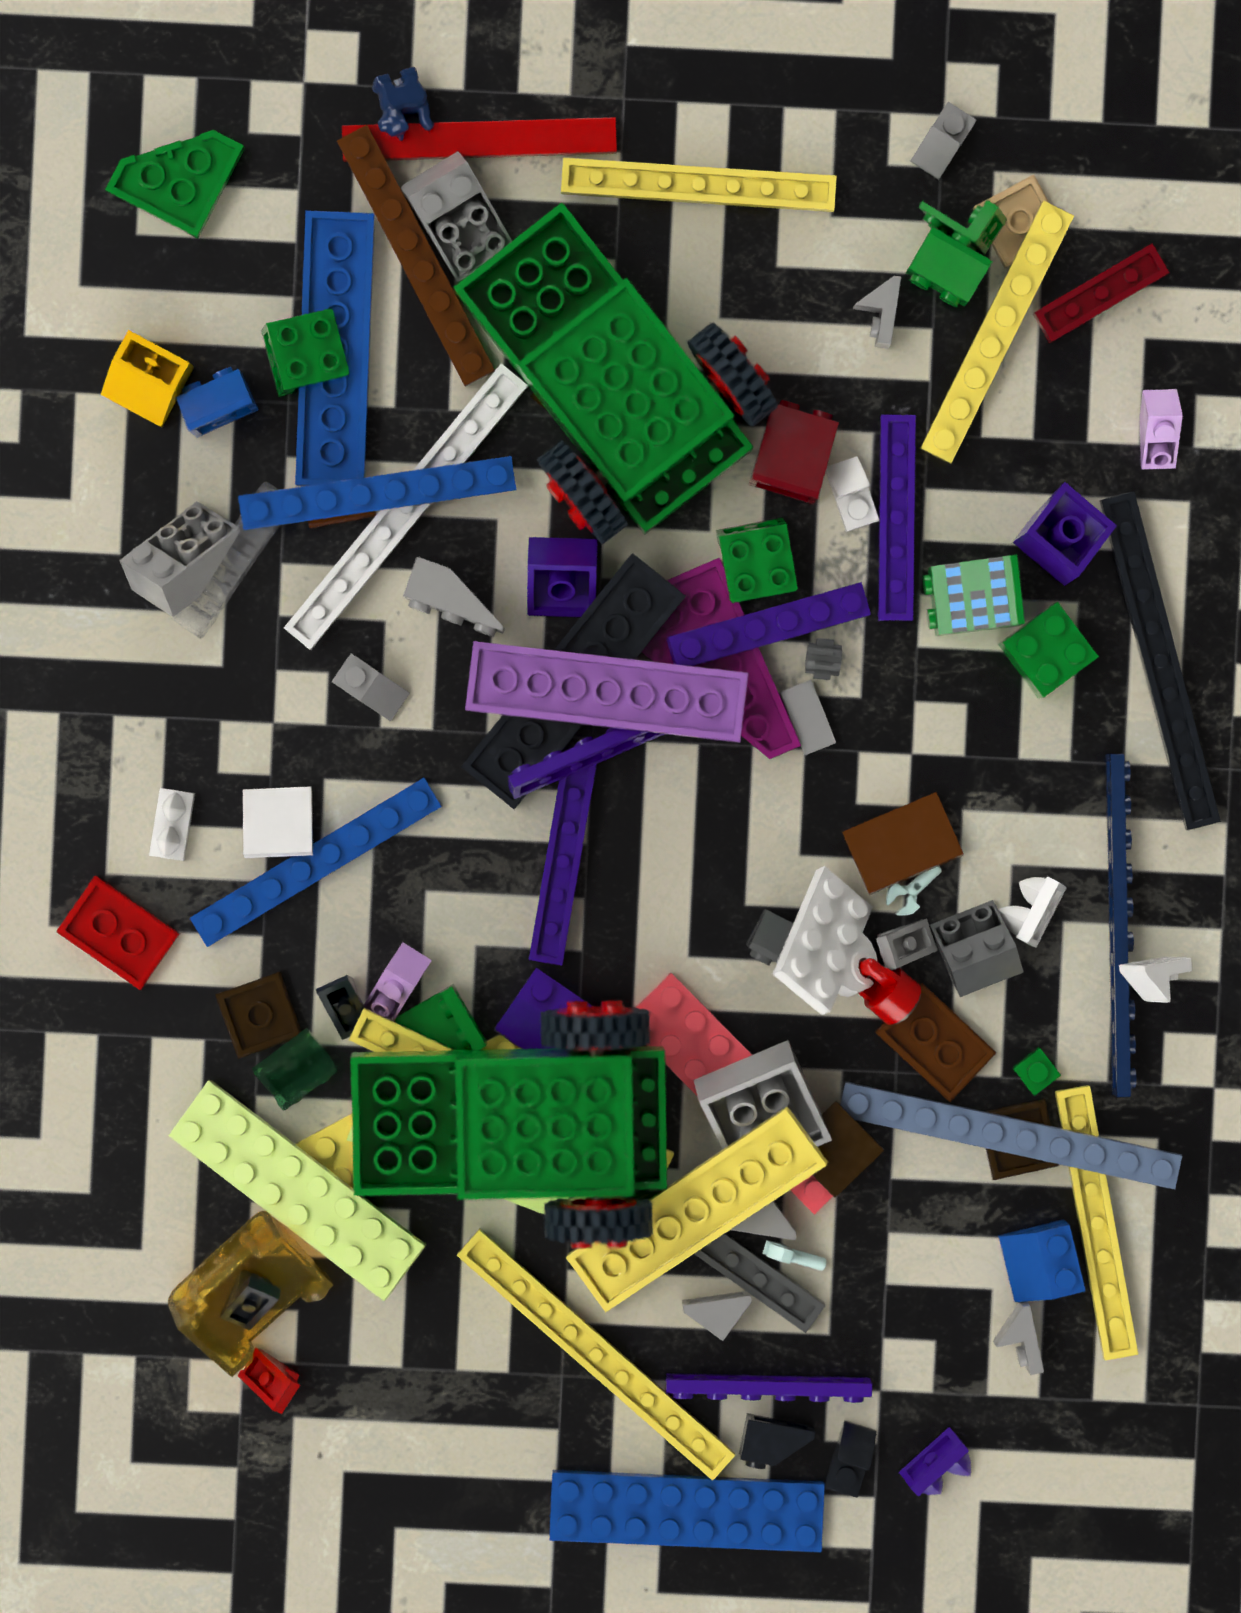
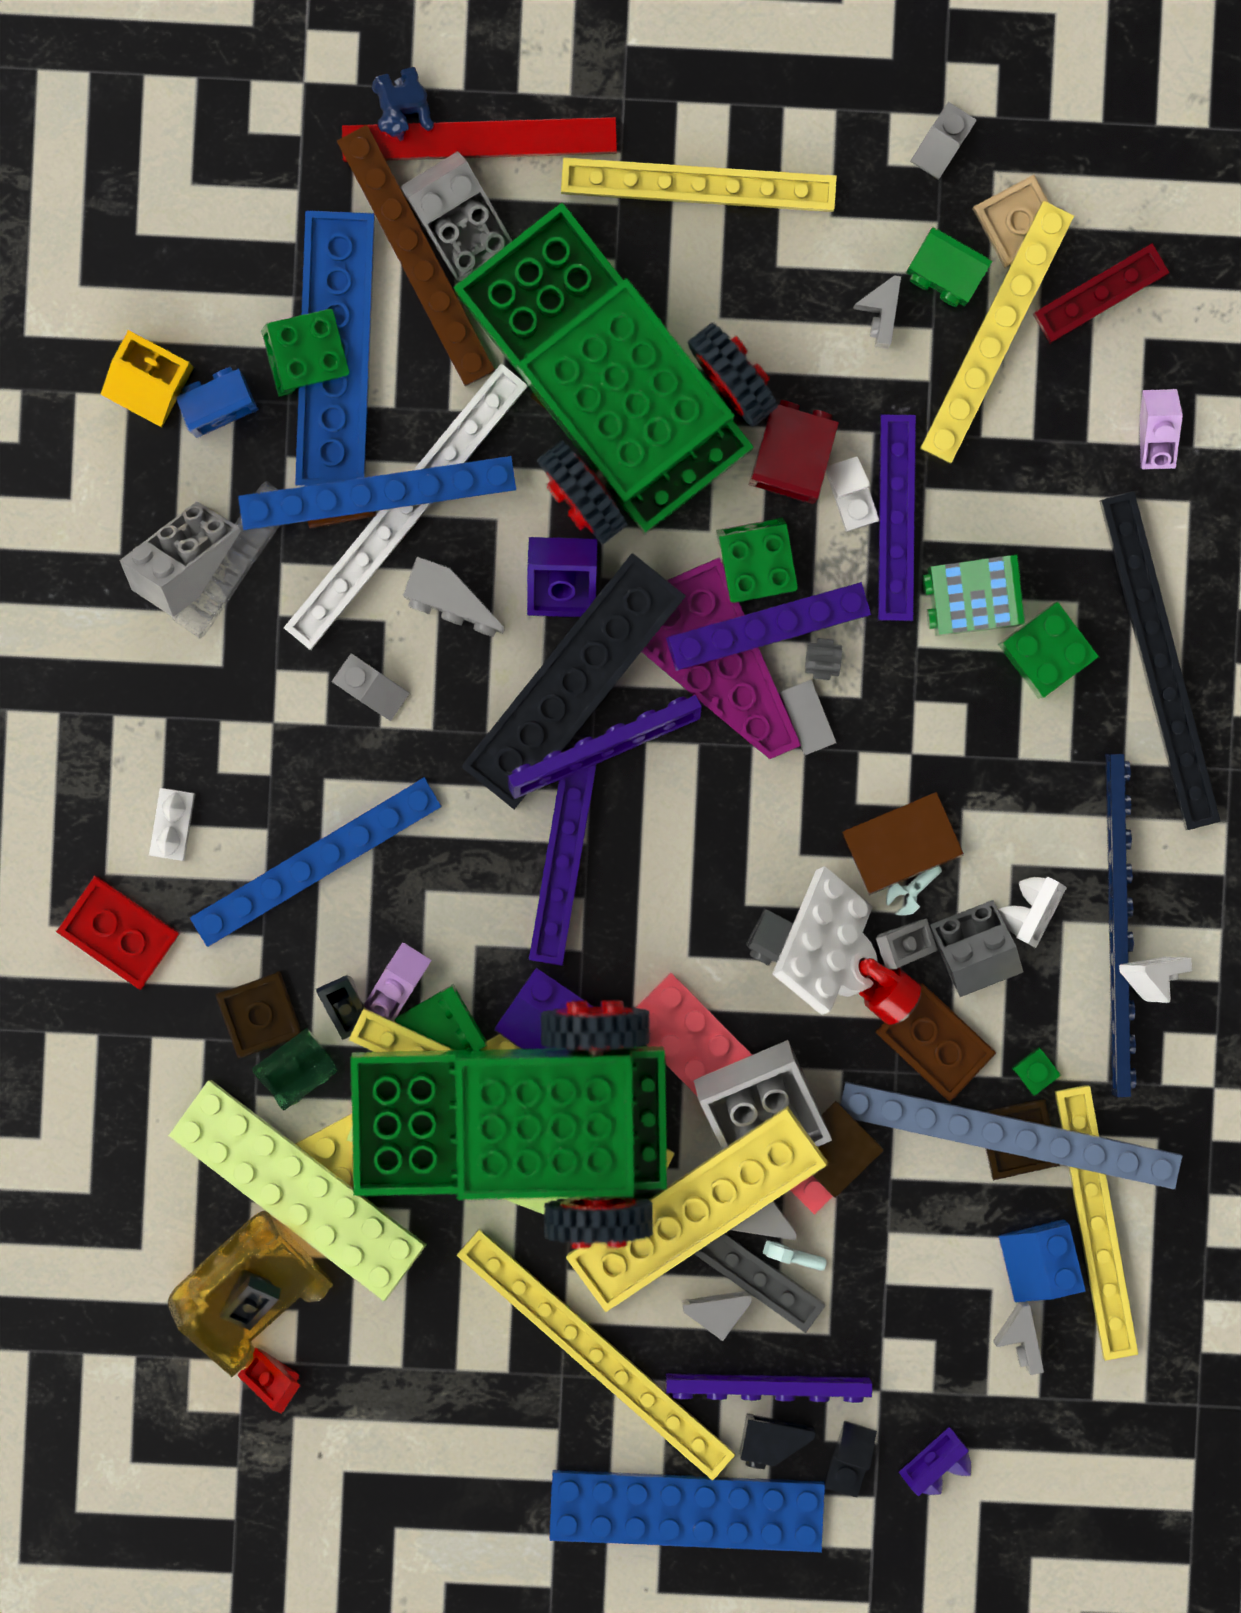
green plate [105,130,245,239] -> none
white tile [243,787,313,858] -> none
medium lavender plate [465,641,748,743] -> none
green bracket [919,200,1007,255] -> none
dark purple slope [1012,482,1117,586] -> none

